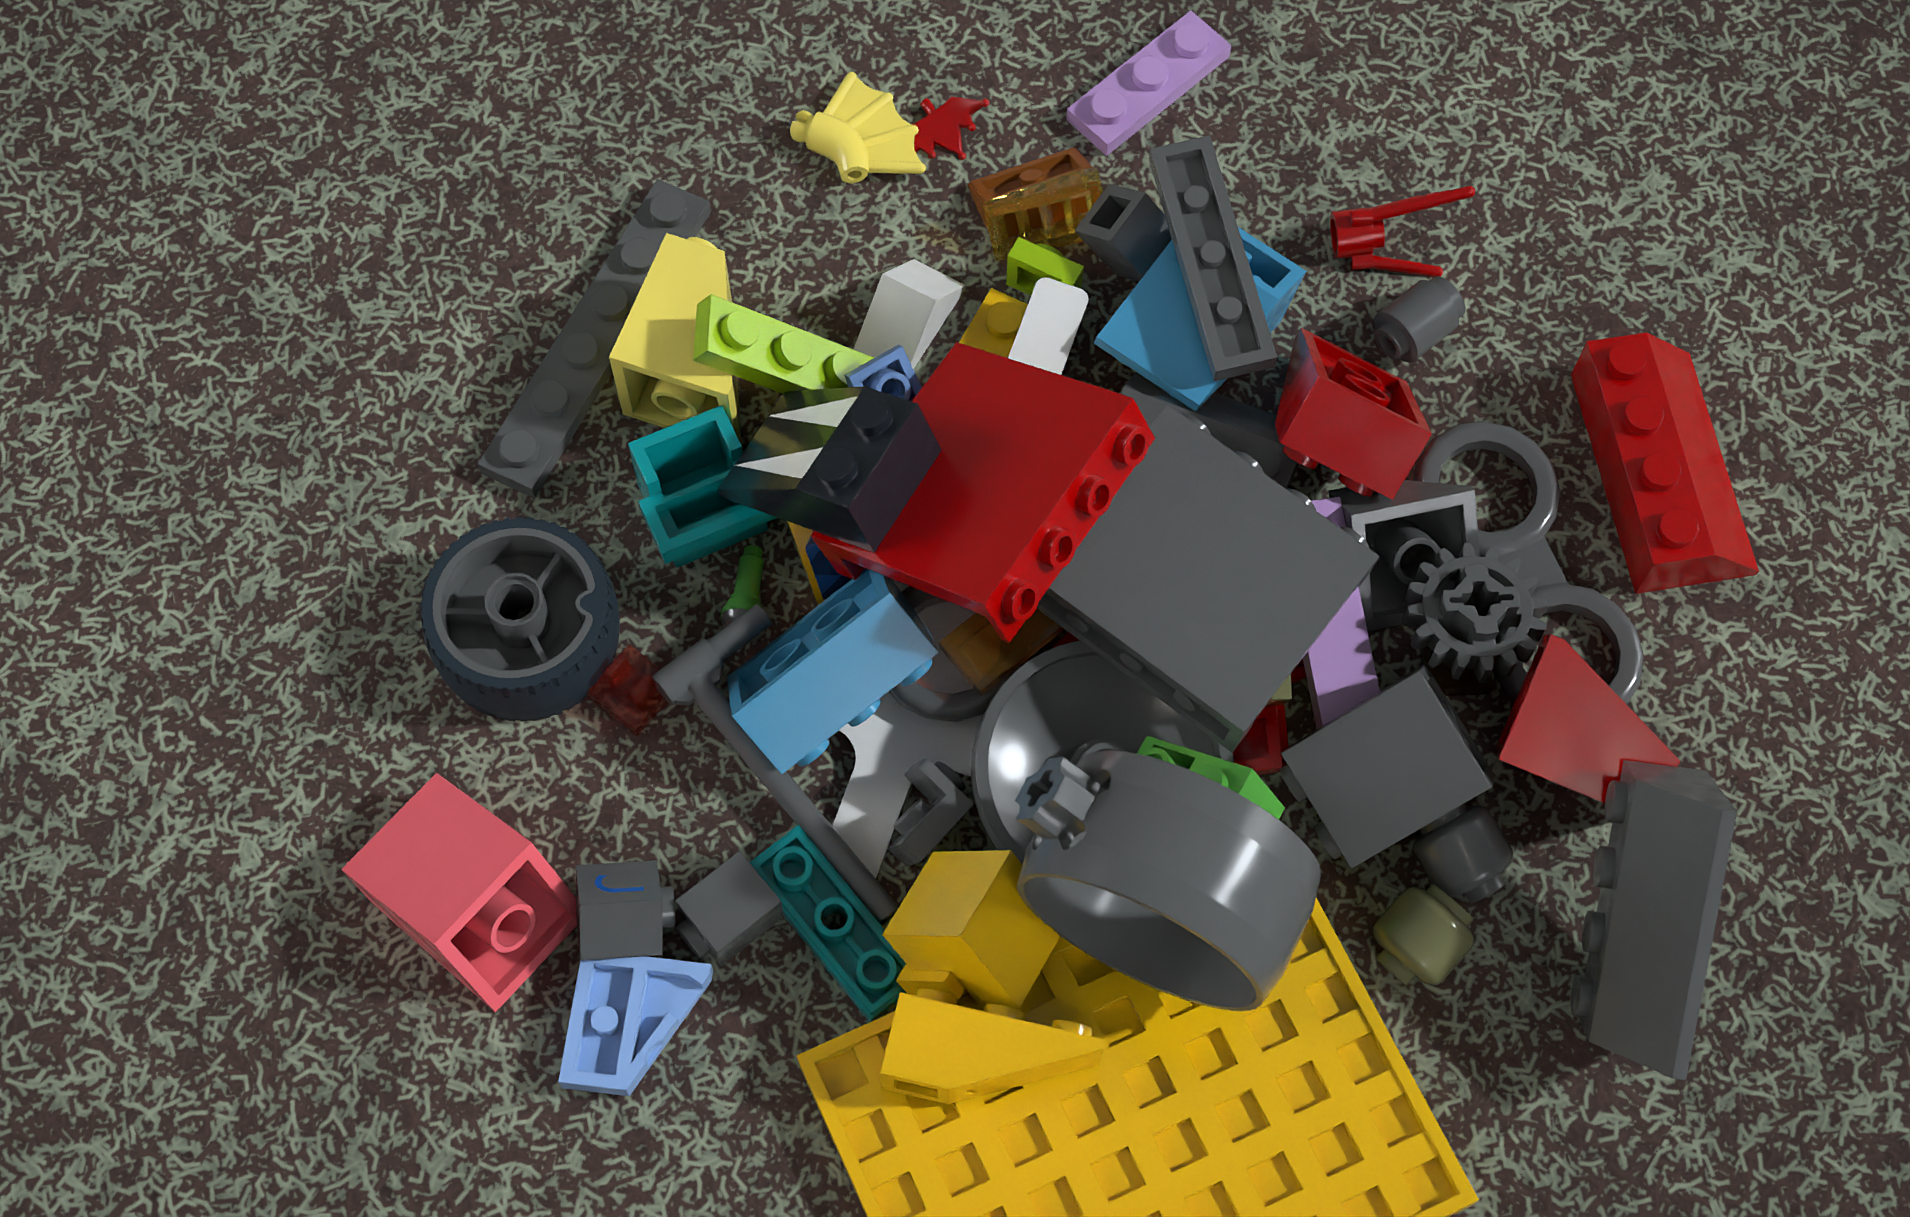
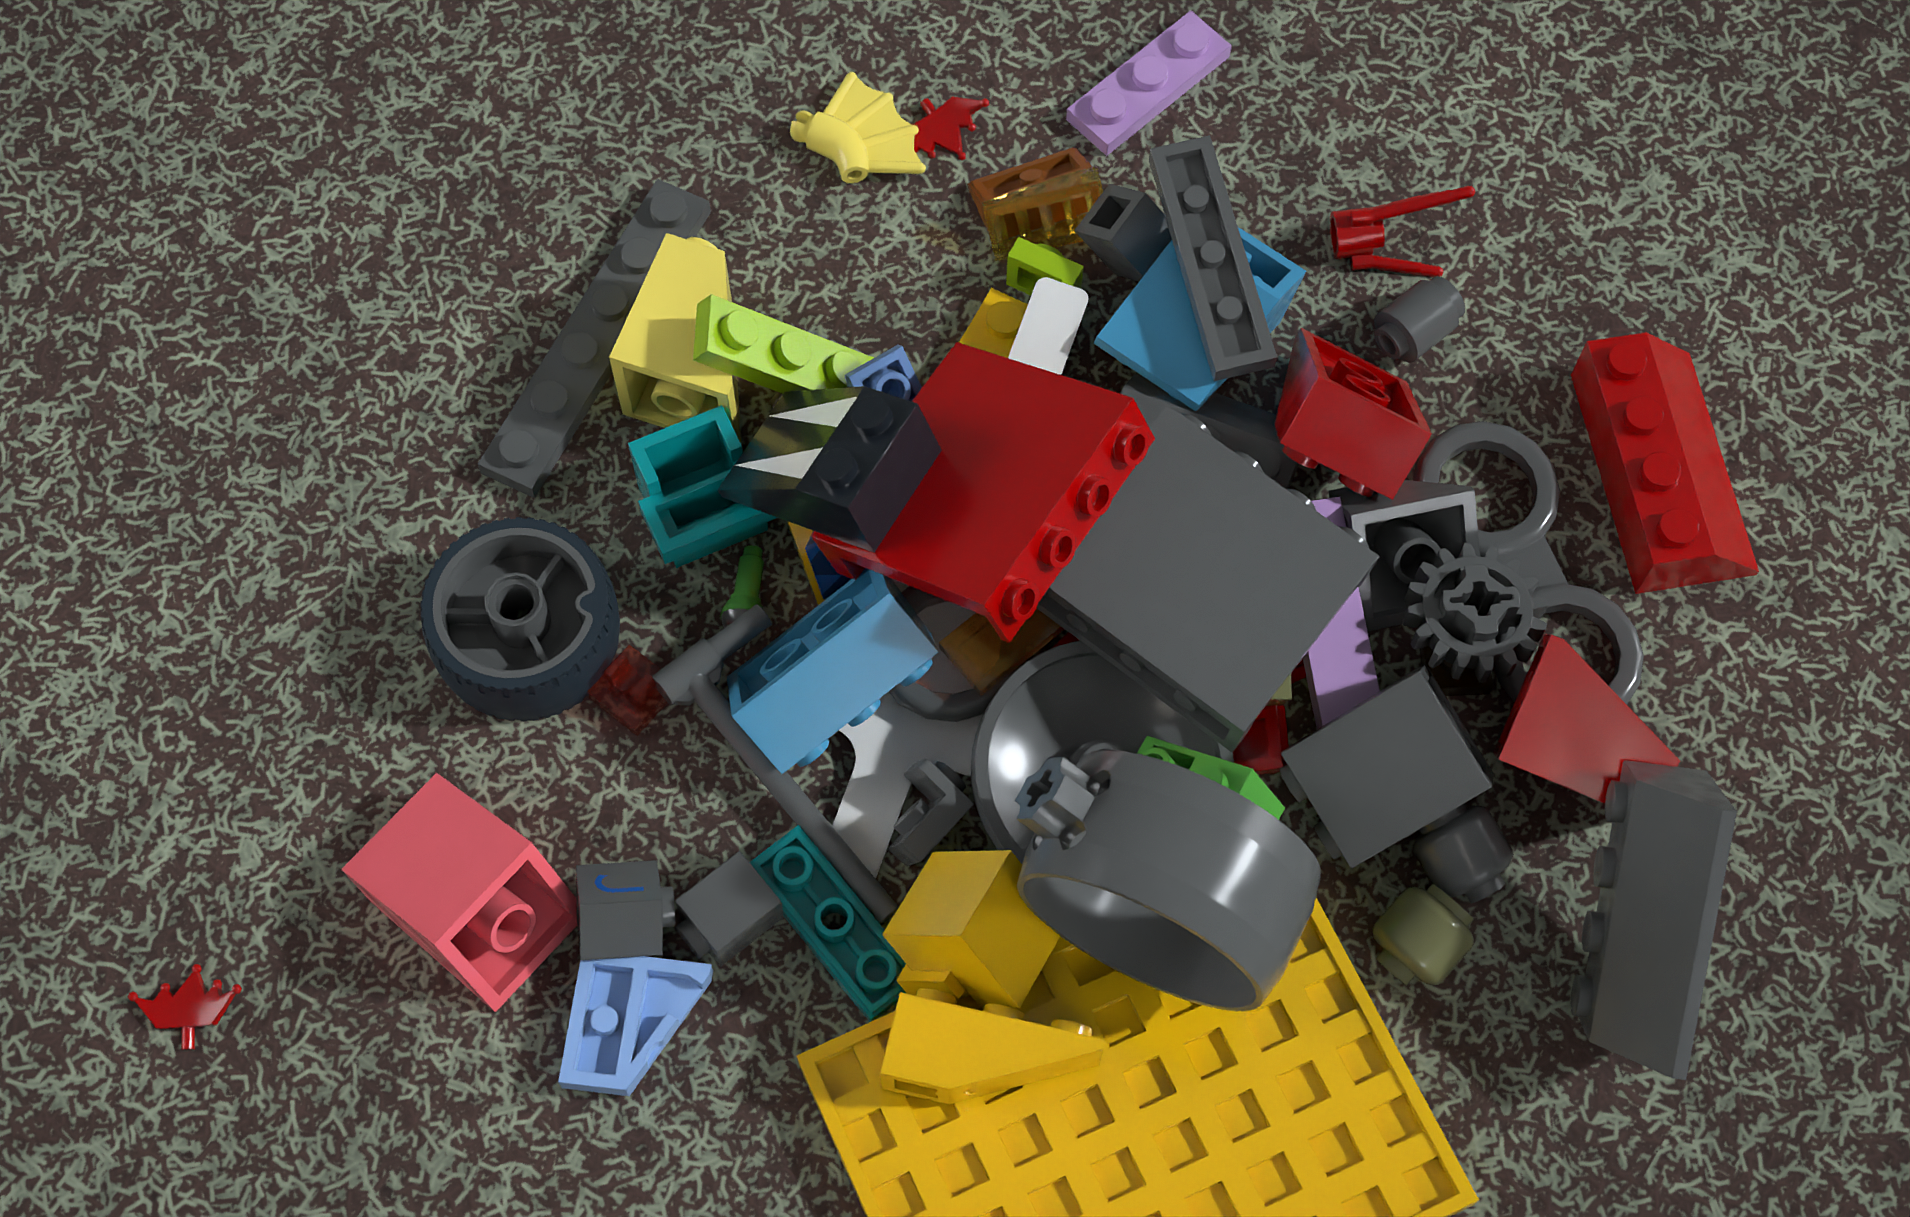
white slope [853,259,966,369] -> none
none -> red piece [128,964,242,1050]

